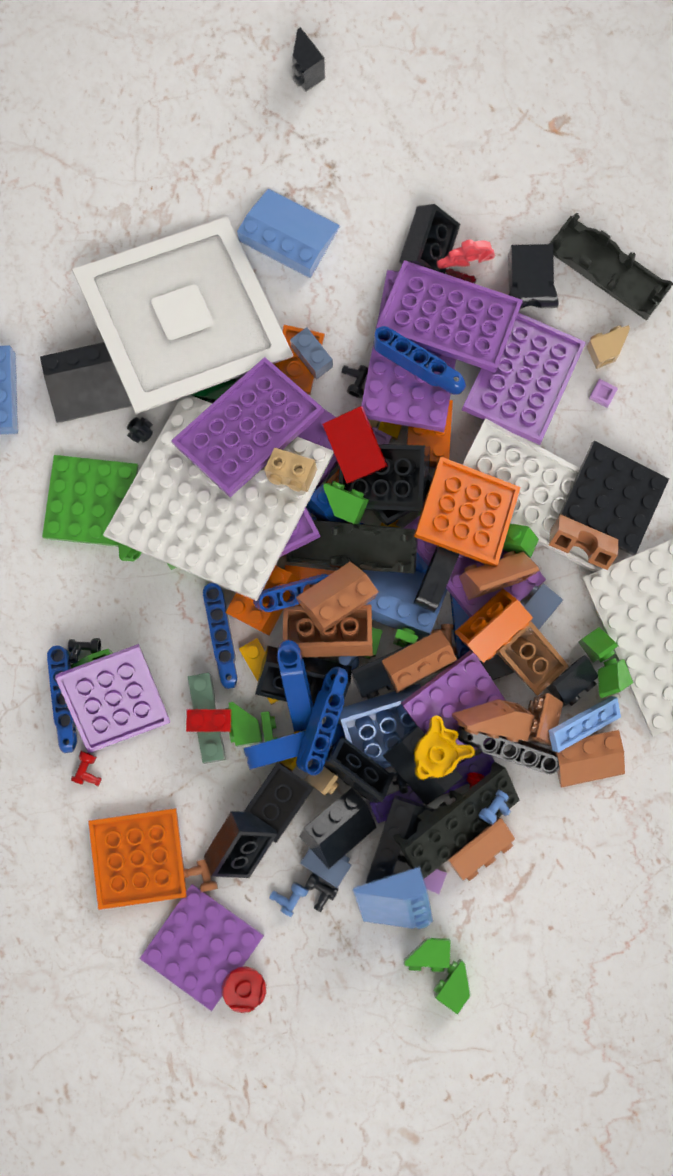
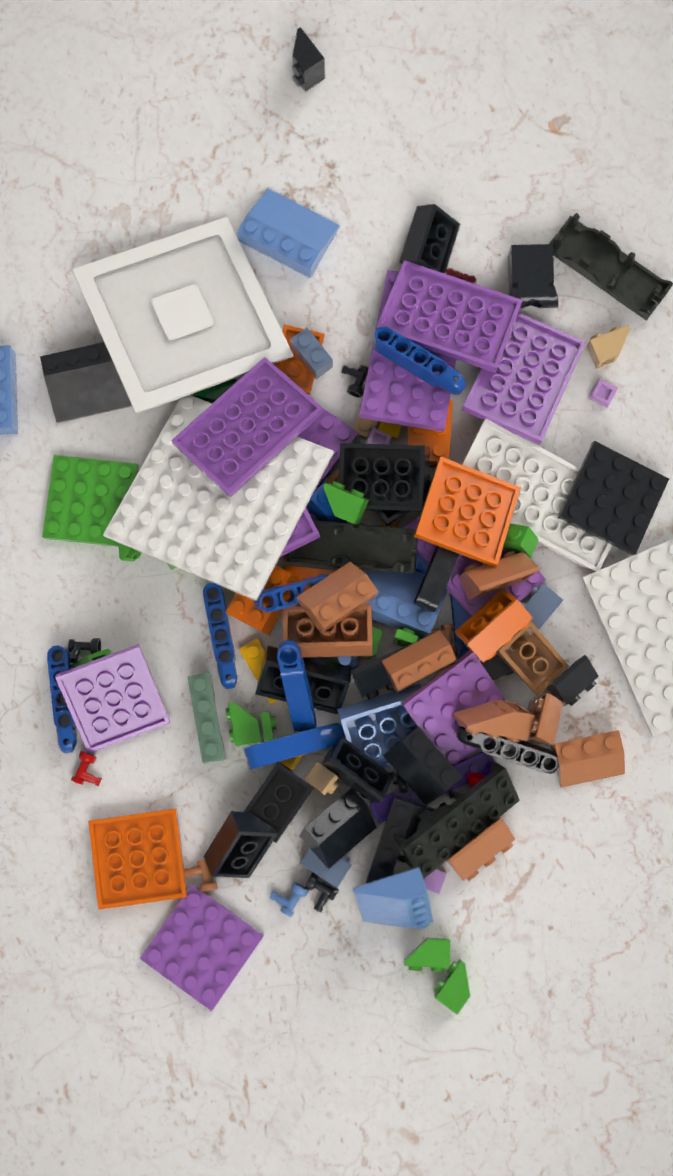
black gear [127,417,153,443] -> none
red plate [186,709,231,732] -> none
red tile [222,967,267,1013] -> none
tan brick [264,447,317,492] -> none
blue piece [296,667,348,775] -> none
red tile [322,406,387,484] -> none
yellow tile [414,716,475,780] -> none
coral tile [437,239,495,269] -> none
medium blue piece [478,790,510,825] -> none
light blue plate [548,696,621,753] -> none
nougat arch [549,514,618,570] -> none
bright green slope [578,627,618,663] -> none
bright green slope [598,658,634,698] -> none

